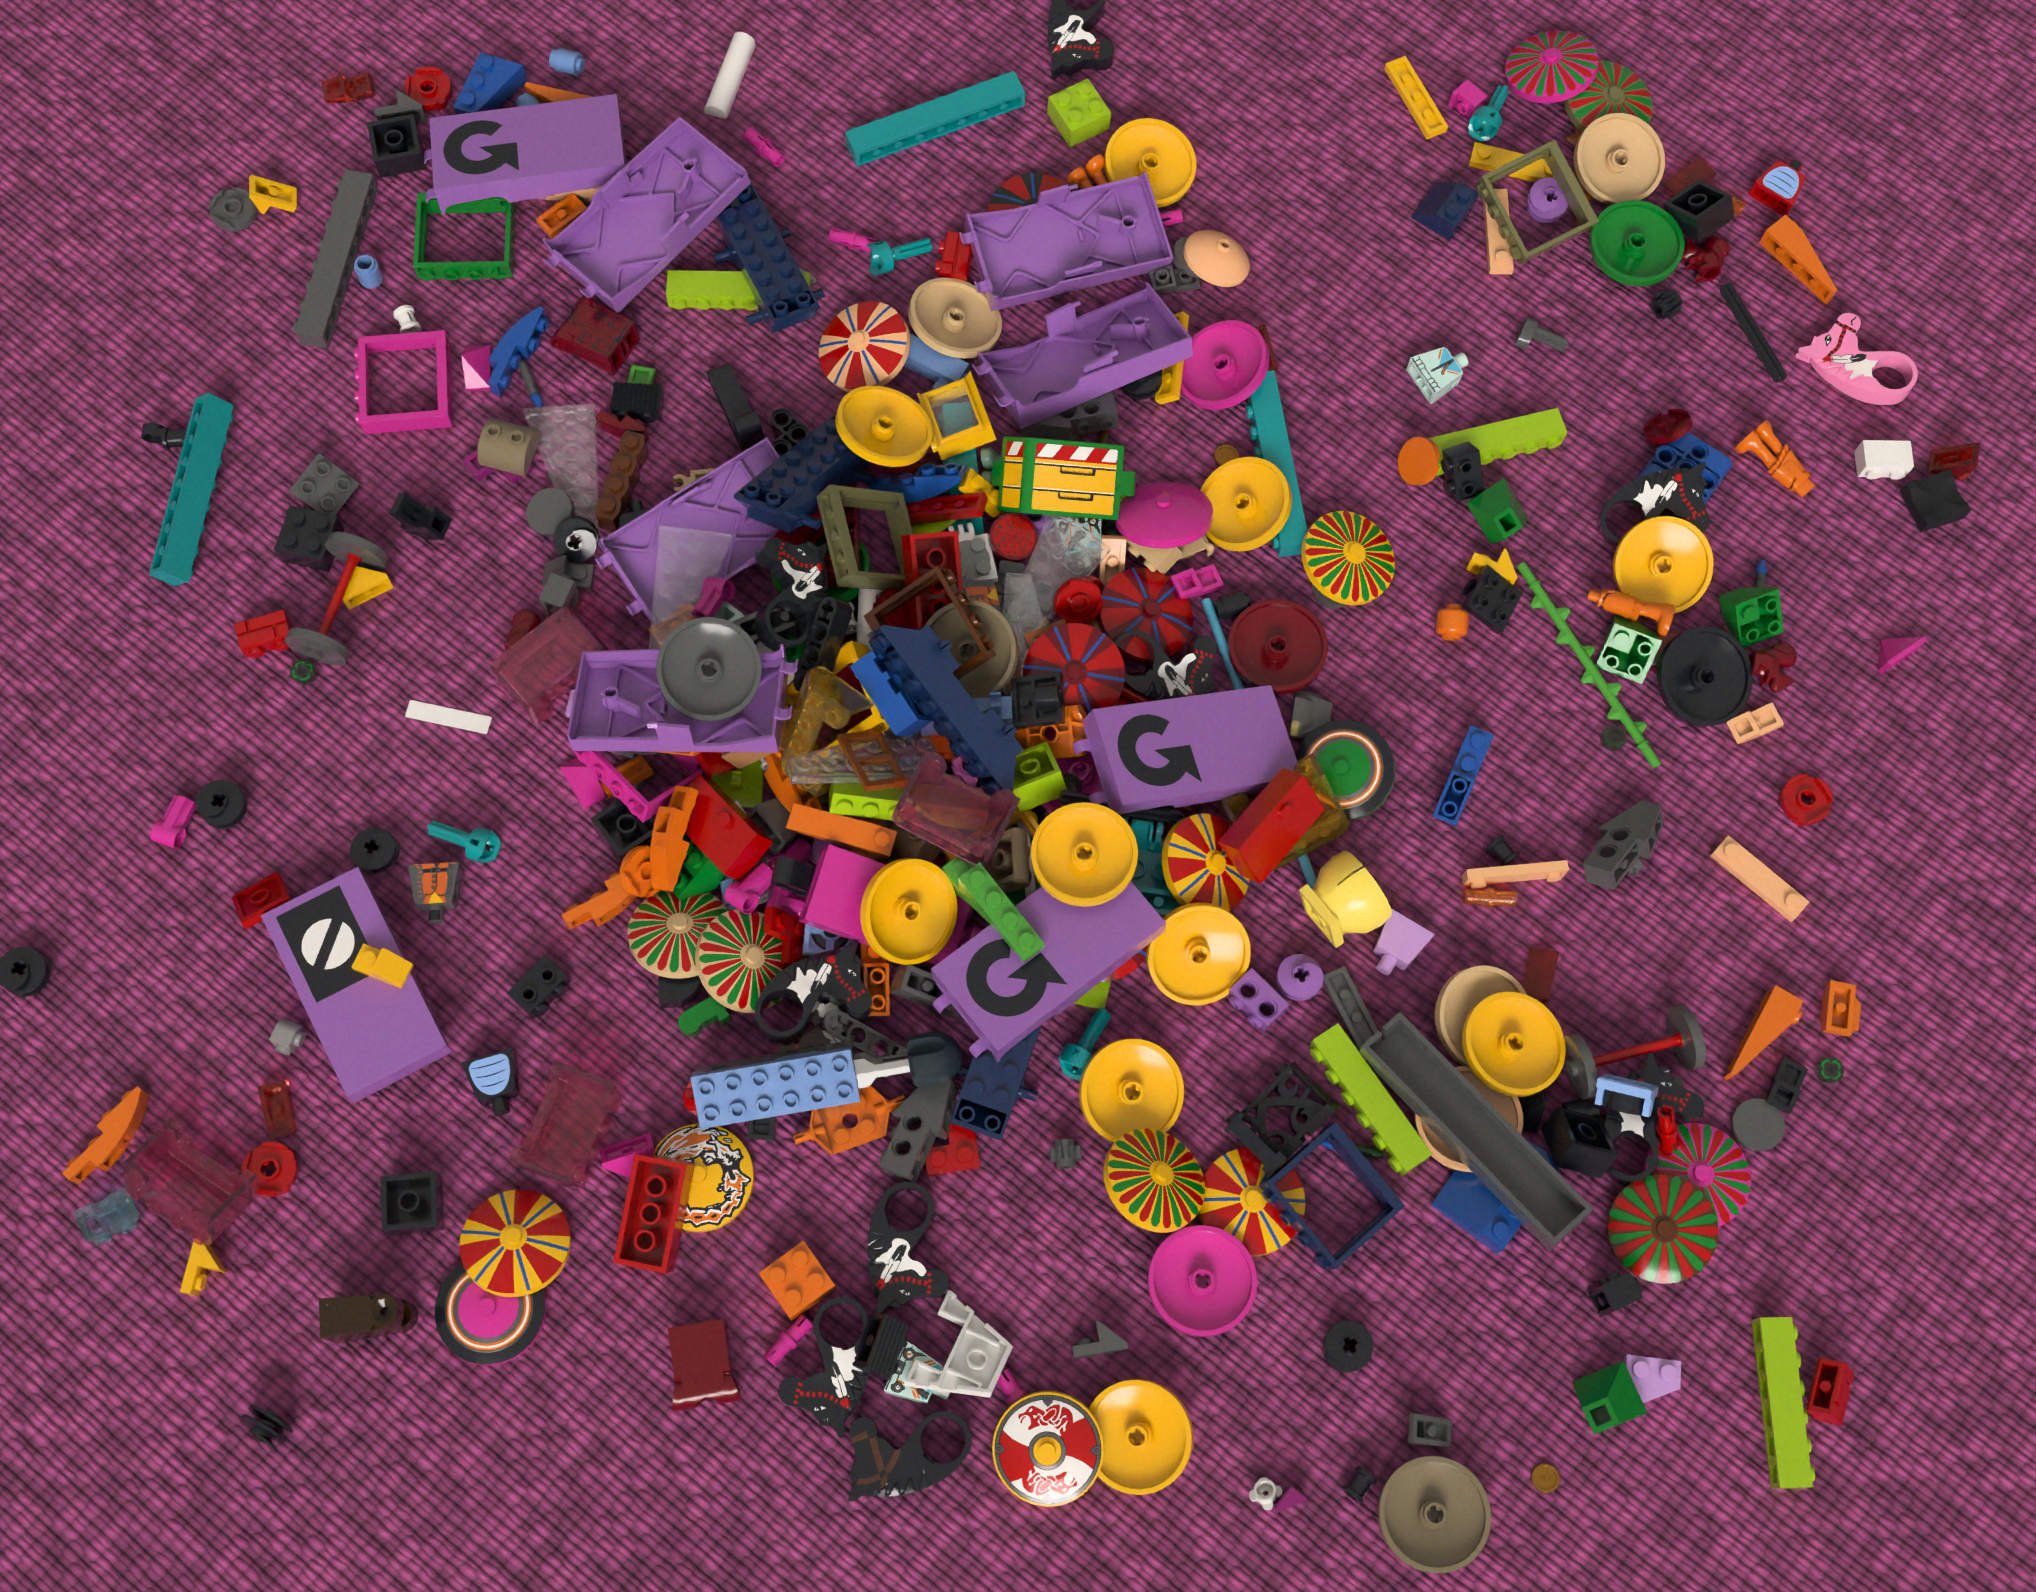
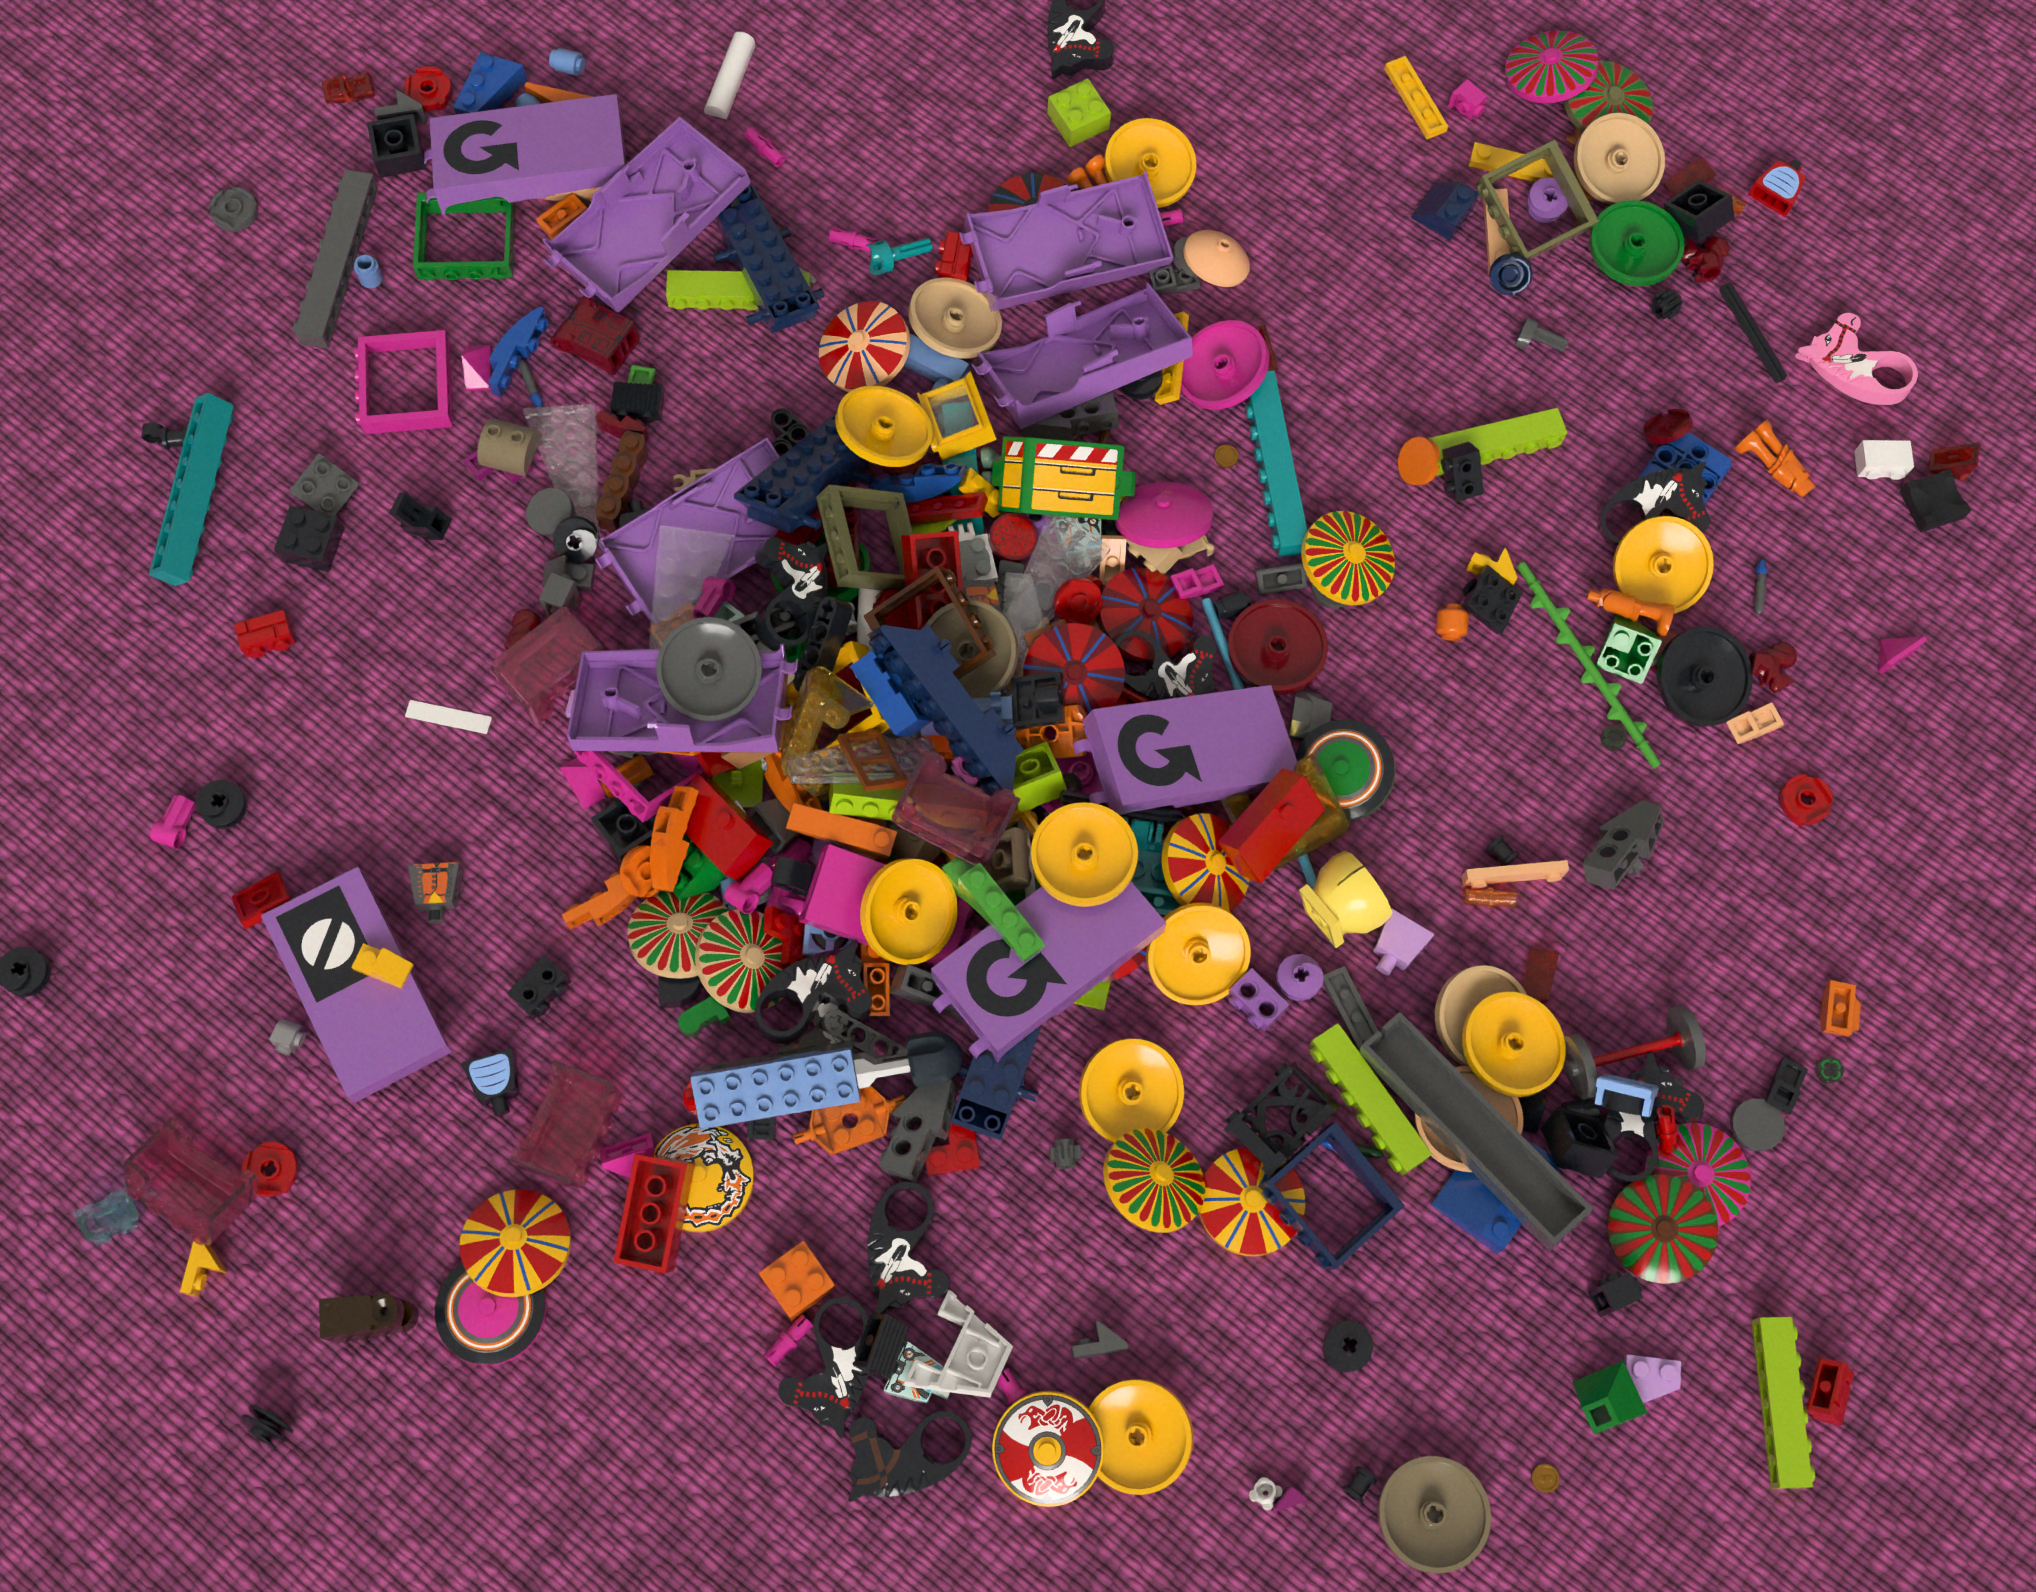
orange slope [62,1086,149,1185] -> none
yellow slope [249,175,297,214] -> none
clear red slope [258,1079,297,1139] -> none
dark grey piece [284,532,389,666] -> none
clear smoke tile [290,659,317,686] -> none
yellow slope [342,566,394,610] -> none
black piece [350,827,400,874] -> none
black brick [380,1171,444,1236] -> none
white bush [393,305,422,333] -> none
teal piece [427,820,501,863] -> none
dark red piece [668,1319,742,1412] -> none
black beam [706,363,764,450] -> none
teal brick [845,71,1025,167] -> none
teal piece [1059,1008,1112,1081] -> none
dark pink dish [1148,1225,1257,1337] -> none
yellow dish [1200,457,1292,552] -> none
light aqua torso [1406,347,1468,405] -> none
dark grey slope [1407,1413,1452,1448] -> none
blue slope [1432,725,1494,827] -> none
green slope [1466,478,1528,544] -> none
teal piece [1468,85,1509,142] -> none
light nougat plate [1710,835,1809,922] -> none
green slope [1719,587,1784,648] -> none
orange slope [1723,985,1804,1080] -> none
orange slope [1759,215,1837,305] -> none
none -> dark grey slope [1254,562,1307,595]
none -> dark blue piece [1489,253,1533,295]

